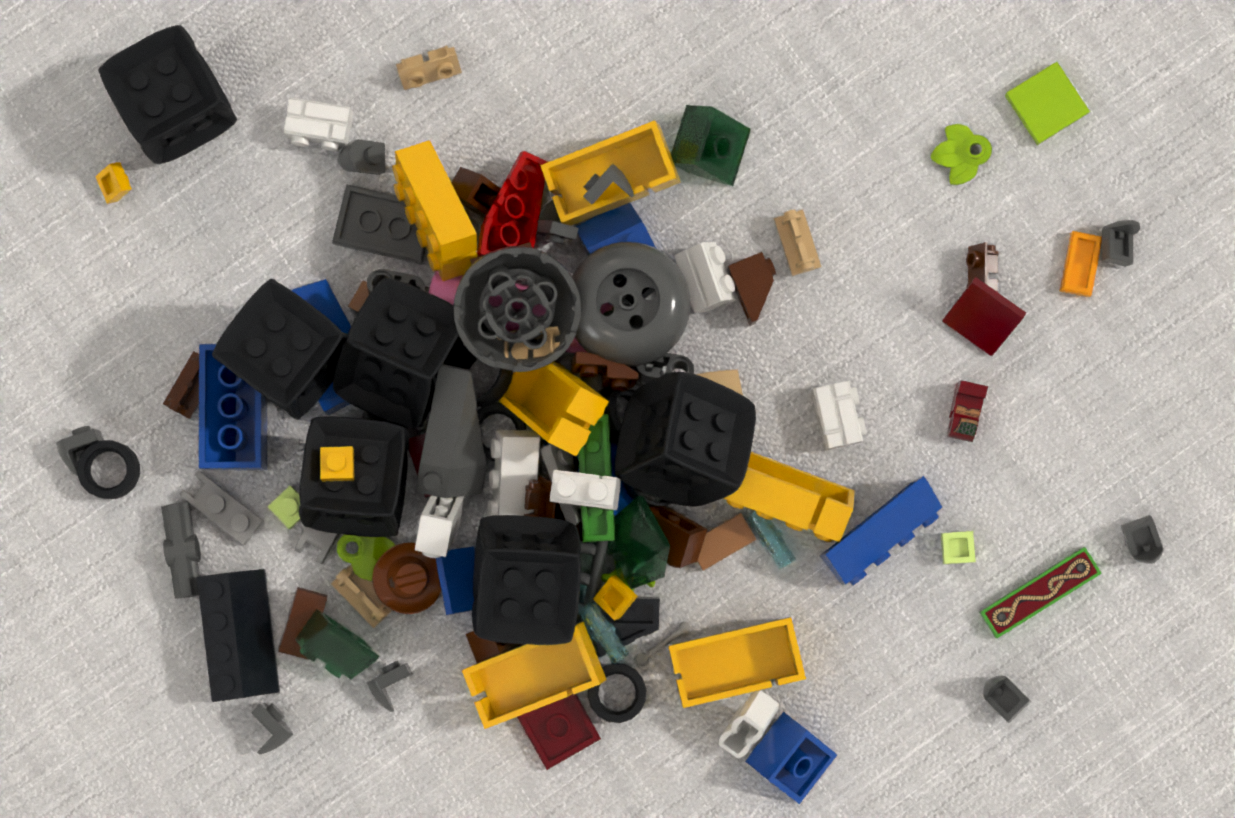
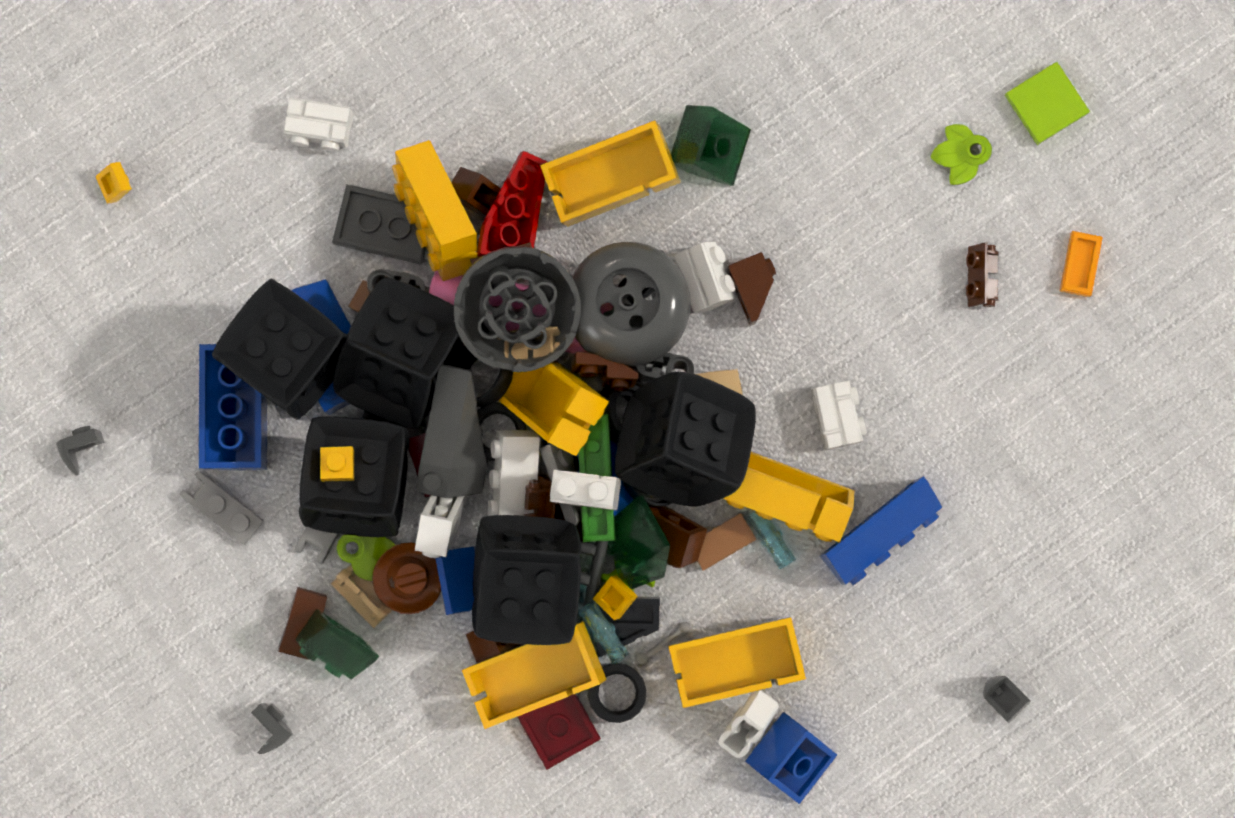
black tyre [77,440,140,499] -> none
black piece [98,25,237,164] -> none
dark grey piece [161,502,201,599] -> none
reddish brown hinge [163,351,199,419] -> none
black slope [197,569,280,702] -> none
yellowish green plate [268,486,301,529] -> none
dark grey plate [337,139,385,175] -> none
dark grey plate [367,661,413,712] -> none
tan hinge [396,46,462,90] -> none
dark grey plate [537,200,578,244] -> none
blue slope [576,203,656,255] -> none
dark grey plate [583,163,634,204] -> none
tan hinge [774,209,821,276] -> none
yellowish green plate [940,531,976,564] -> none
dark red tile [942,277,1026,356] -> none
dark red leg [947,380,988,442] -> none
tile [979,547,1102,638] -> none
dark grey plate [1102,220,1140,267] -> none
dark grey plate [1121,515,1164,564] -> none

